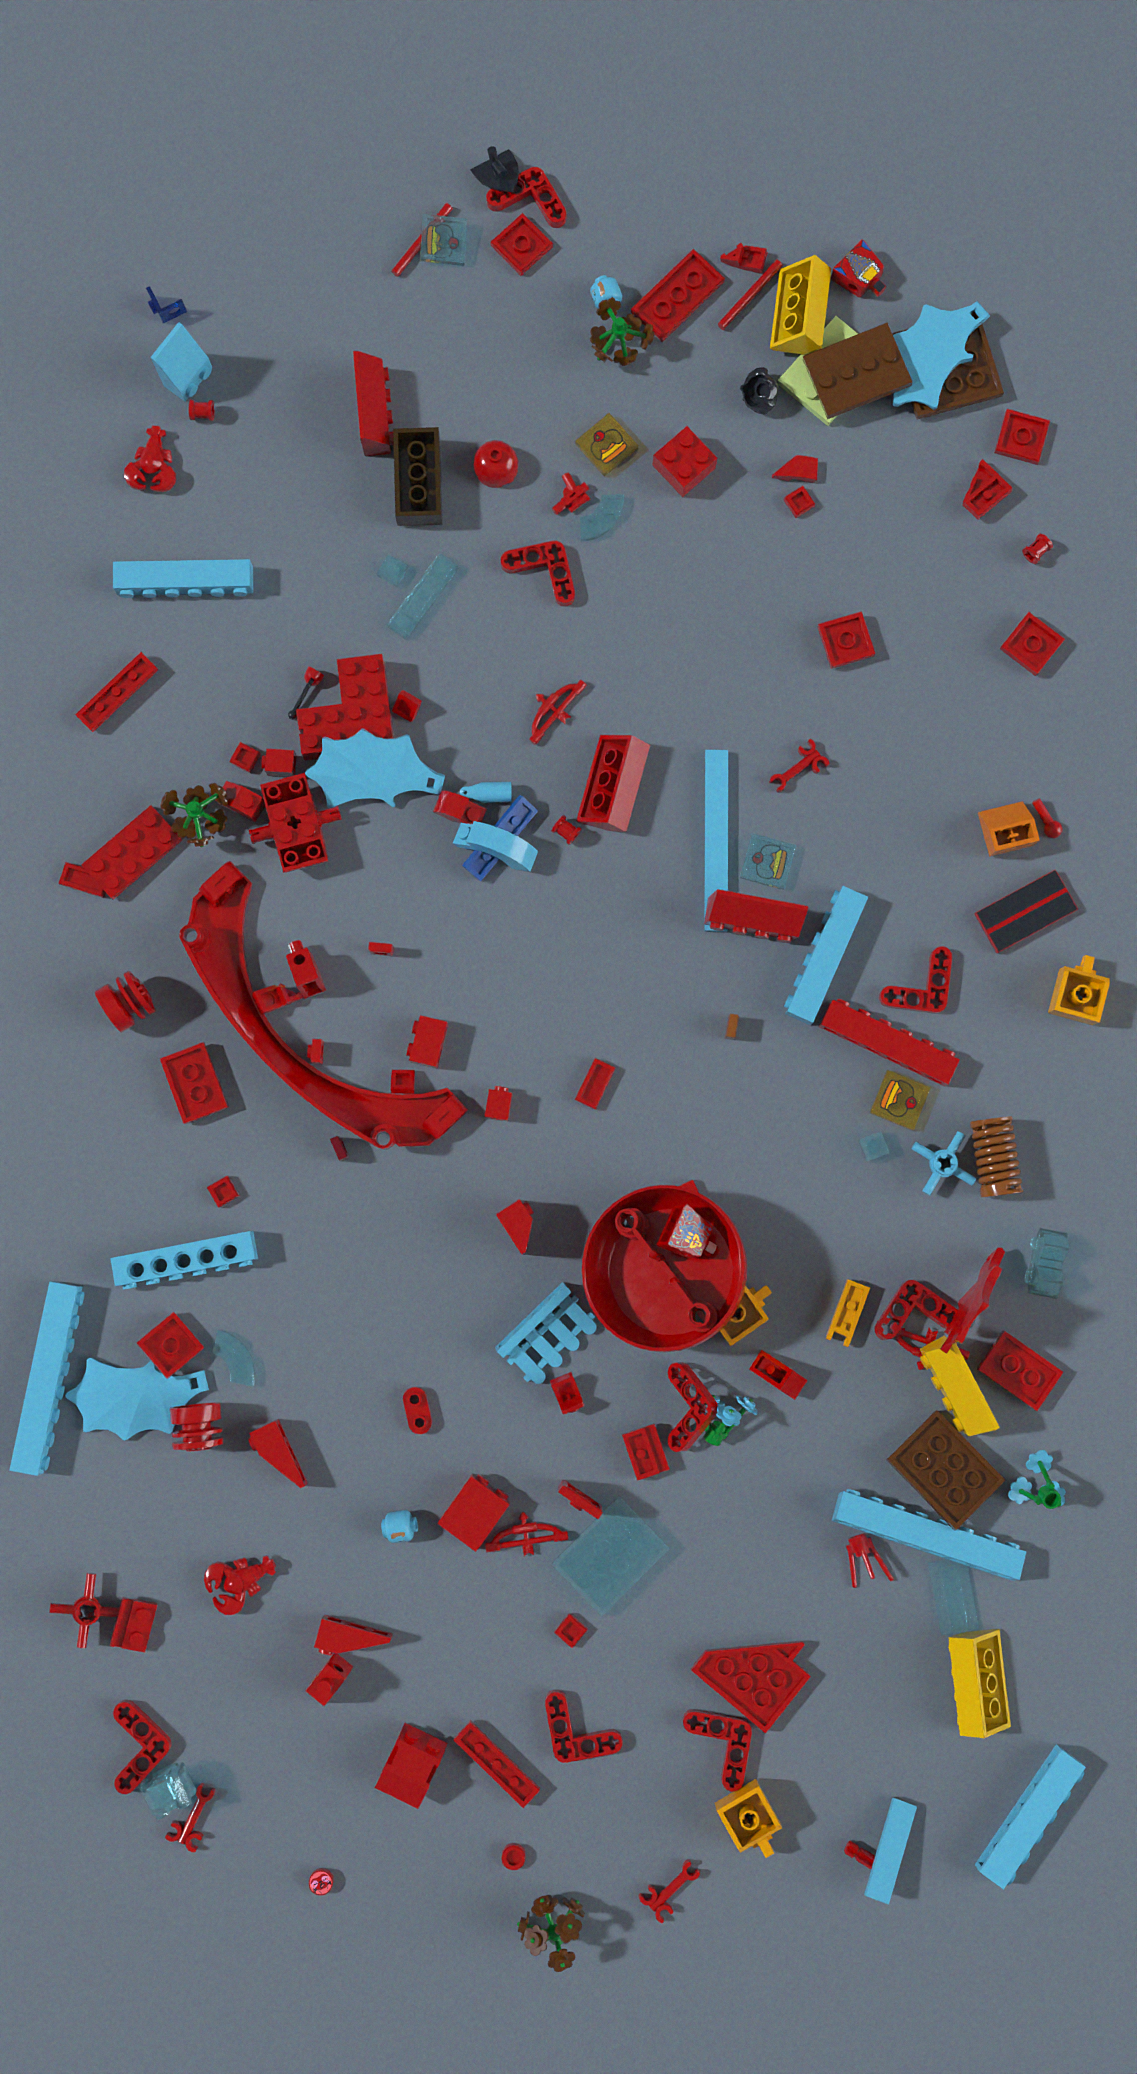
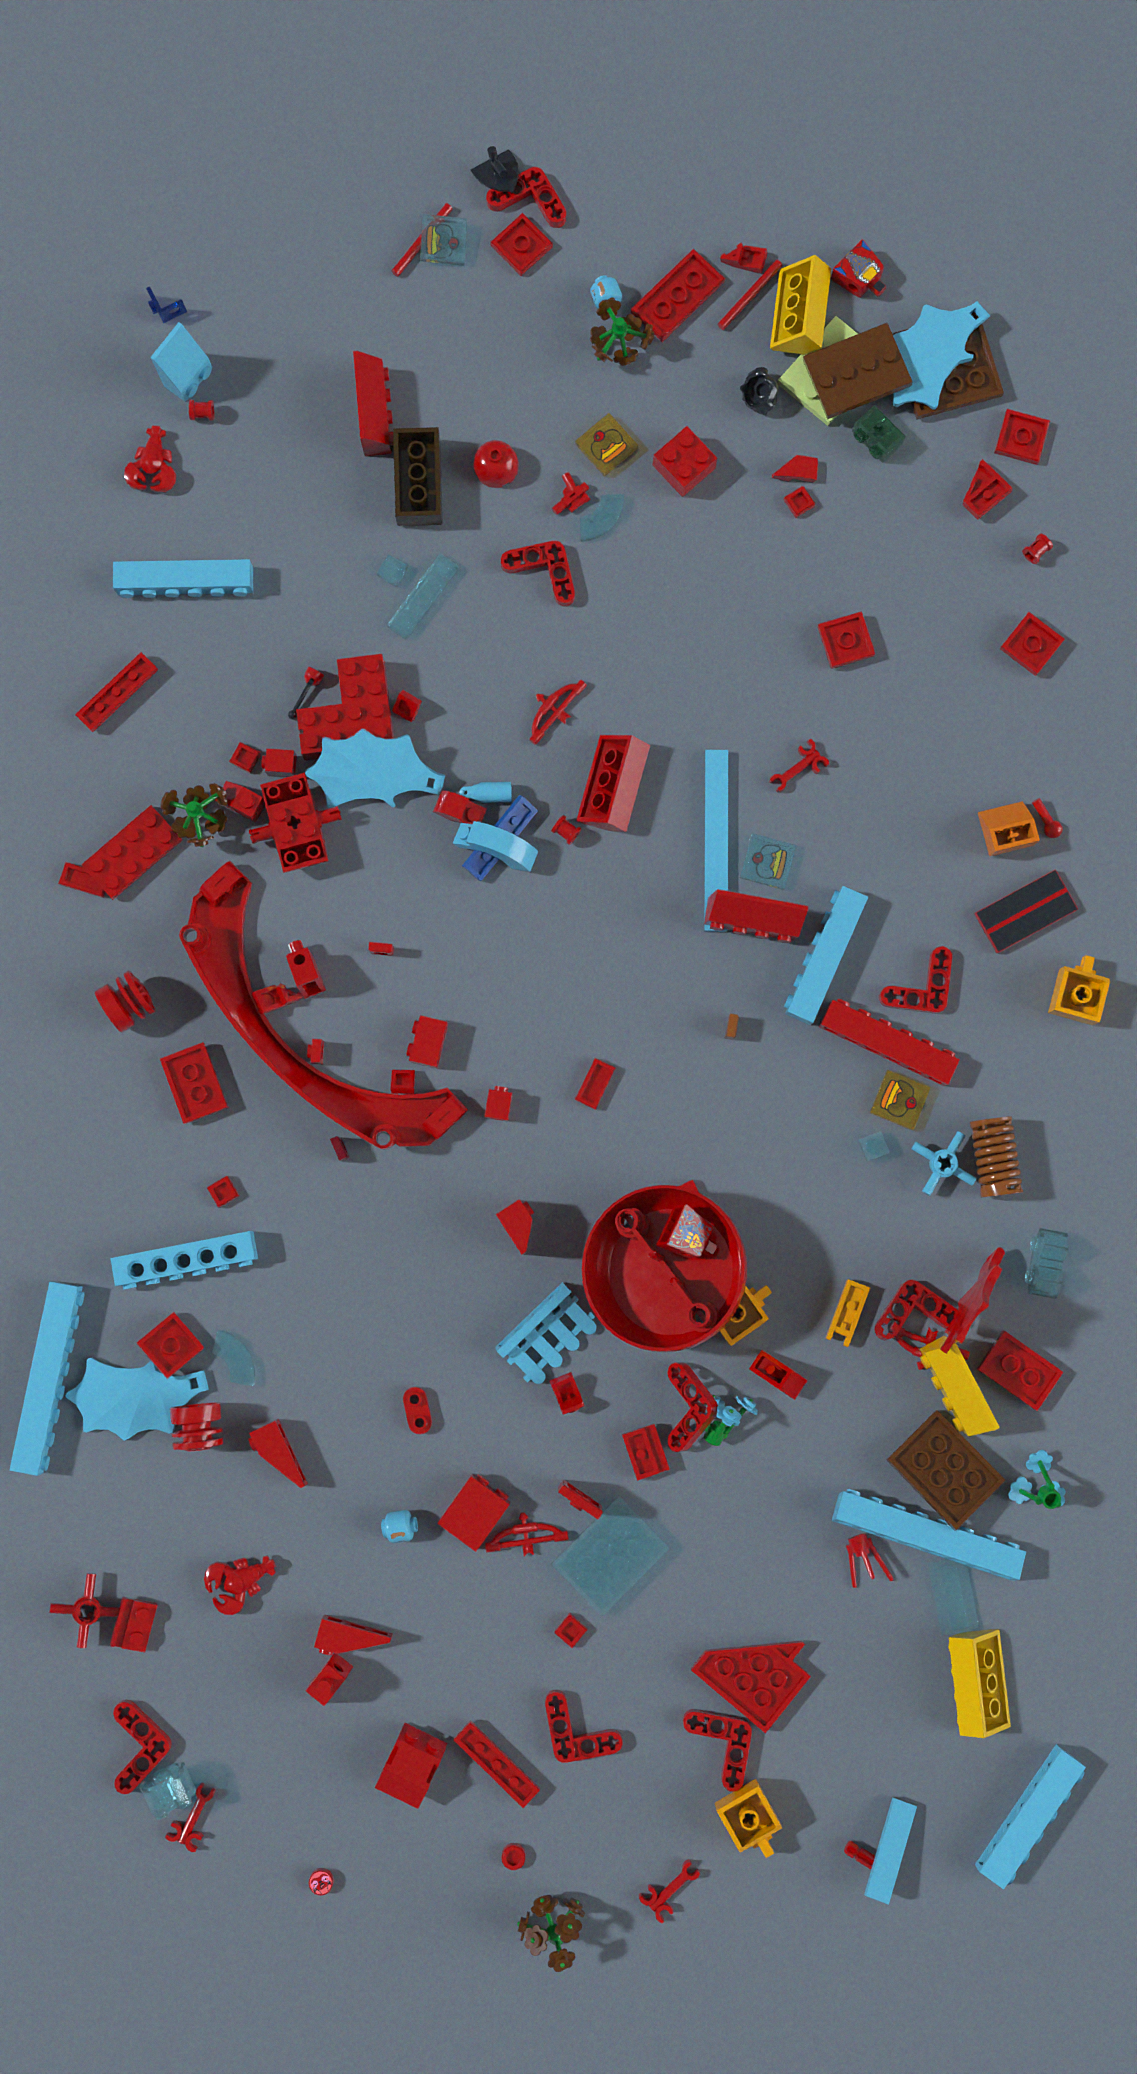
none -> clear green brick [852,405,906,463]

